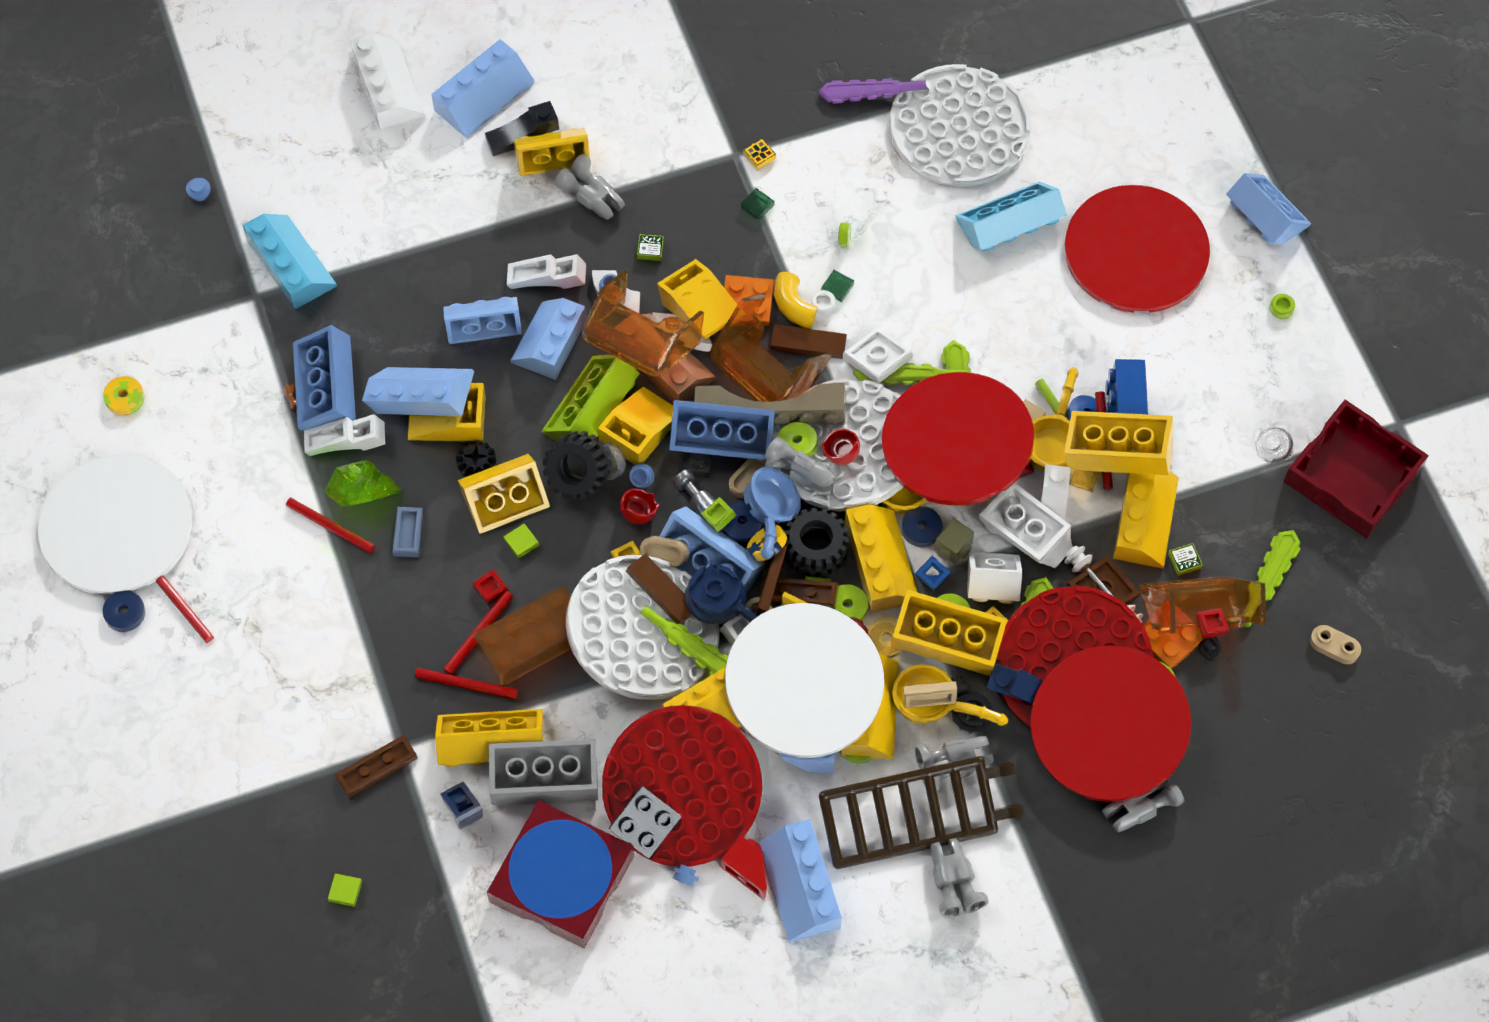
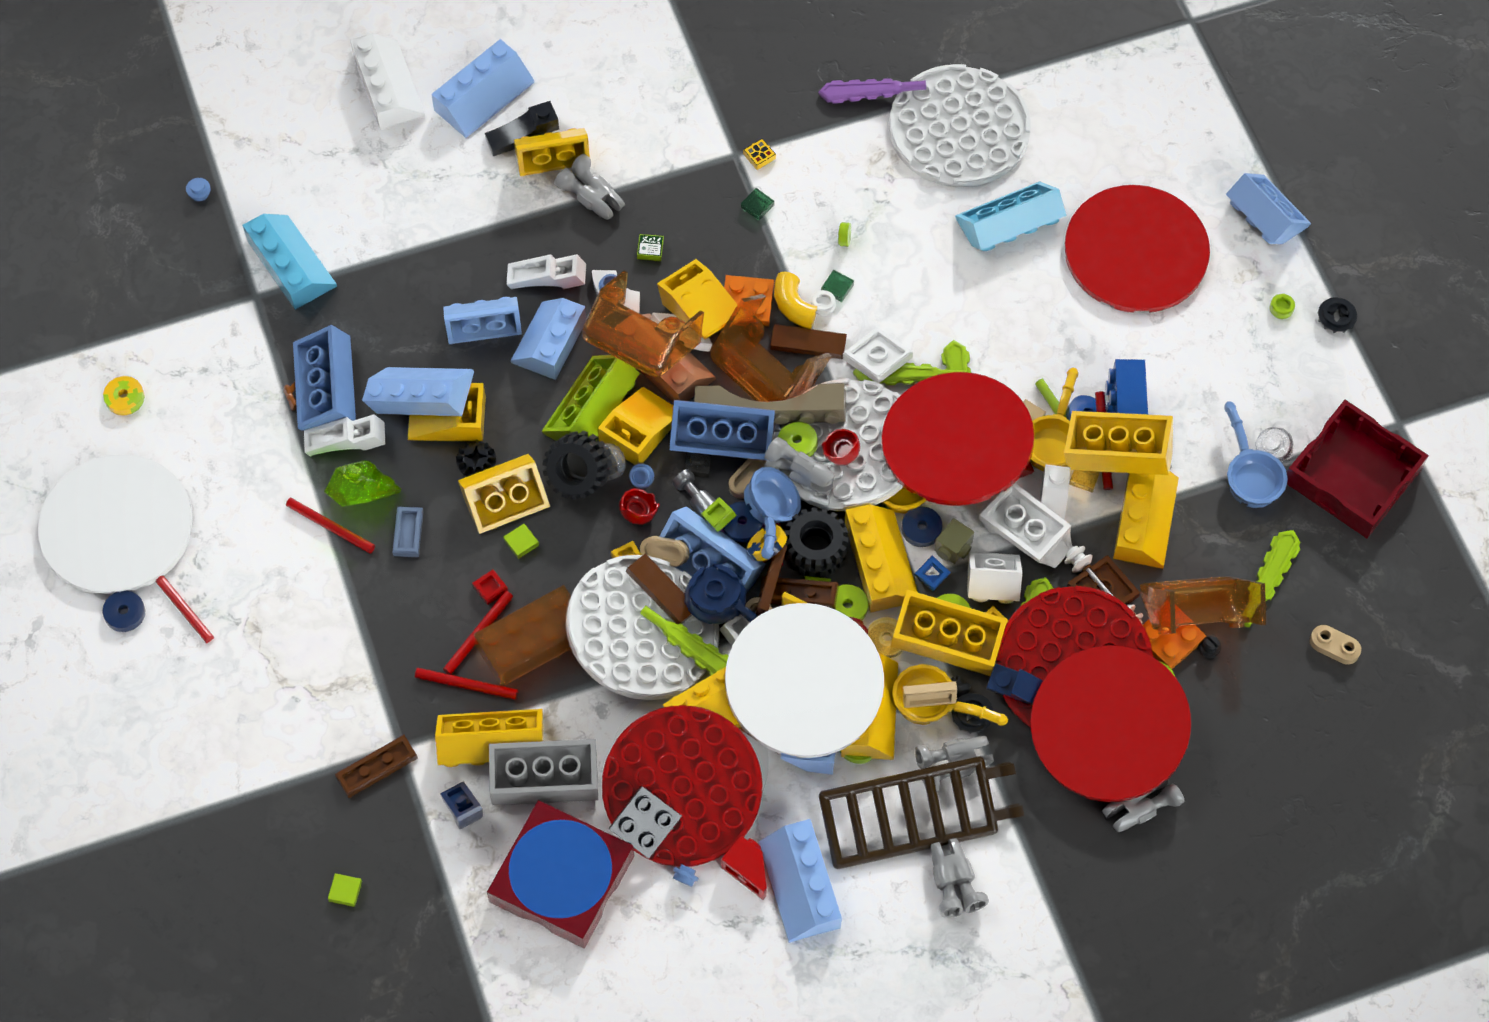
tile [1168,543,1203,576] -> none
red tile [1195,608,1230,639] -> none
none -> medium blue piece [1224,401,1288,508]
none -> black gear [1317,297,1357,333]

